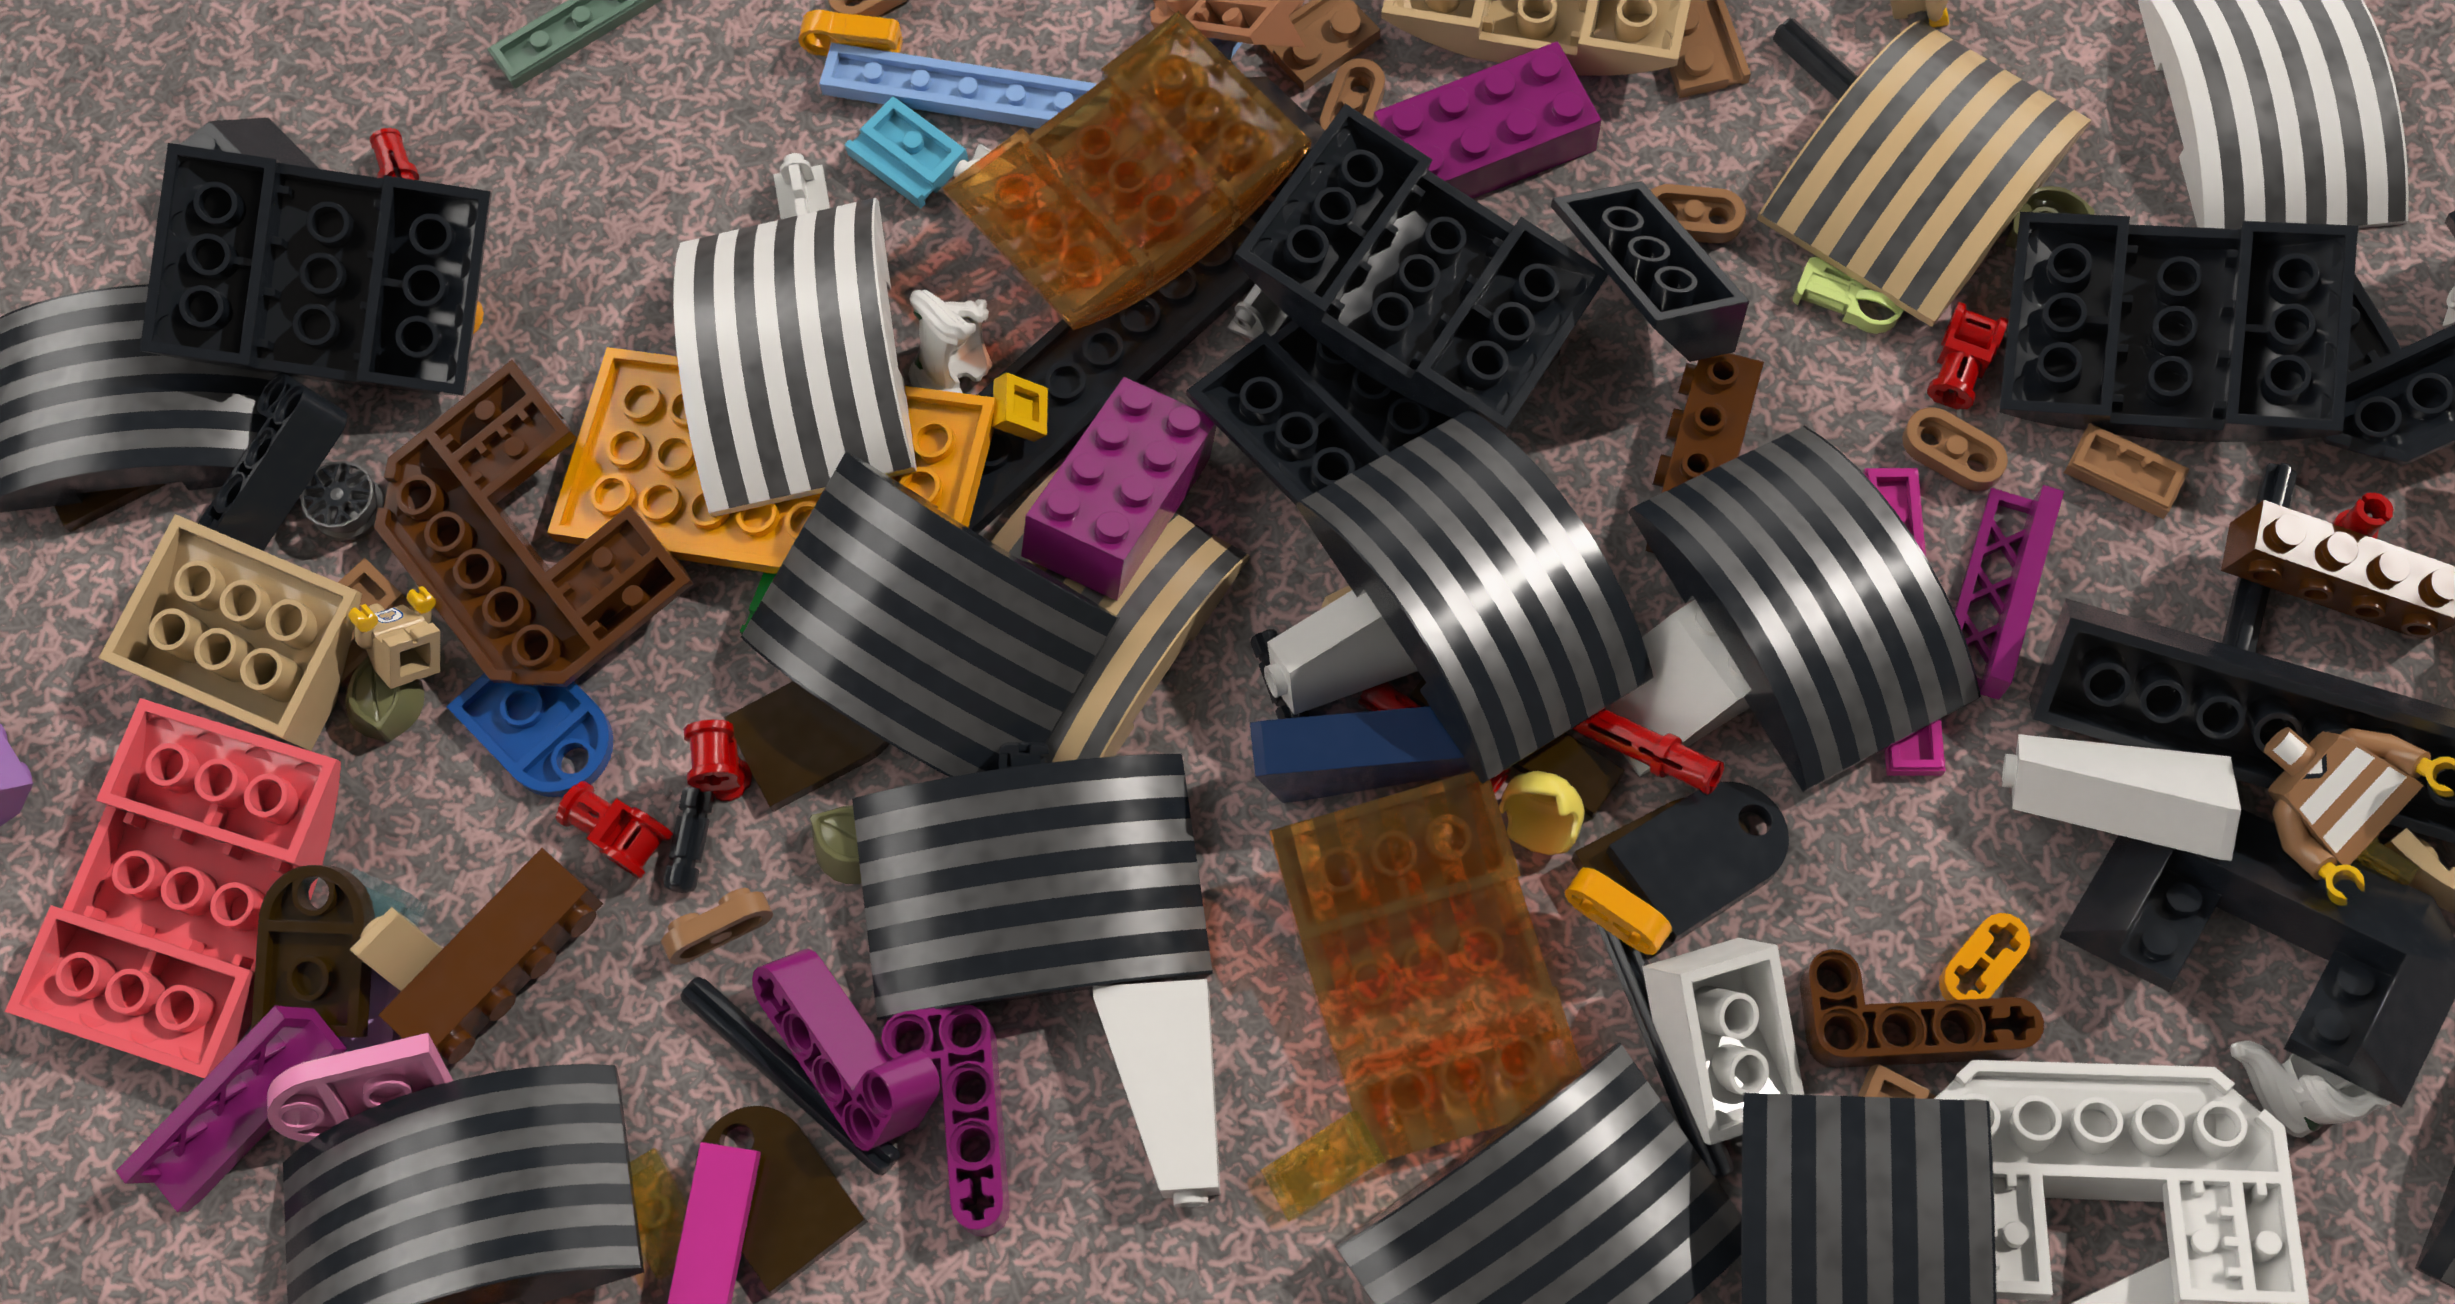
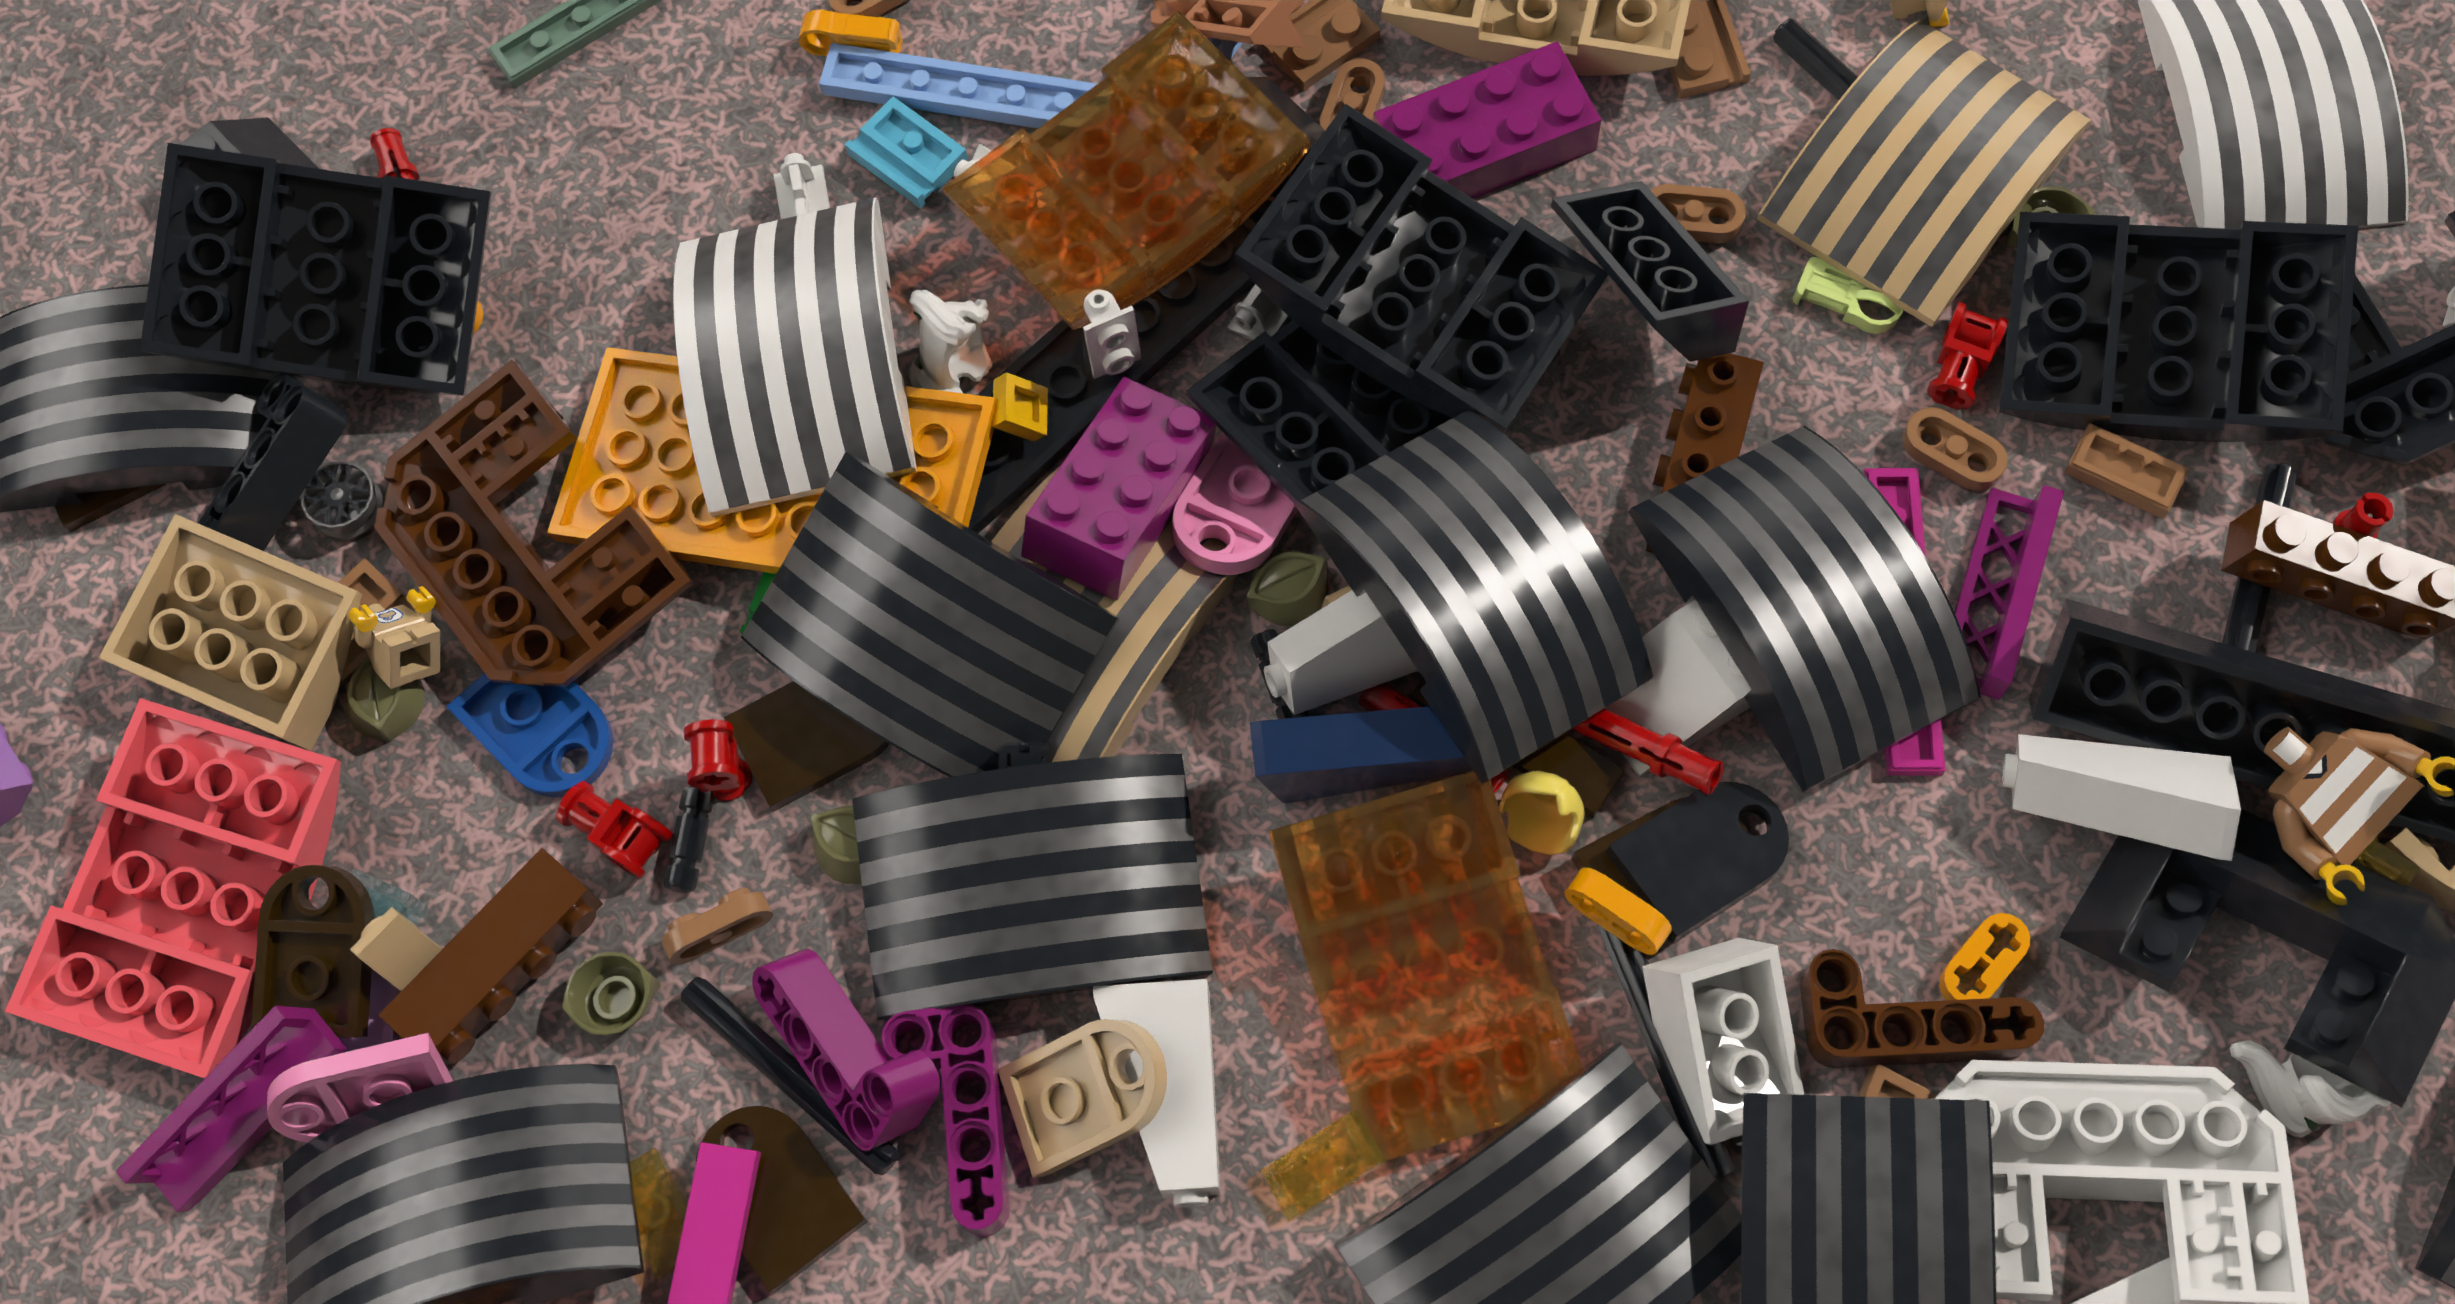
none -> olive hat [562,952,661,1035]
none -> tan tile [998,1019,1167,1177]
none -> white hinge [1083,289,1142,379]
none -> bright pink tile [1172,431,1298,575]
none -> olive hat [1246,551,1328,626]

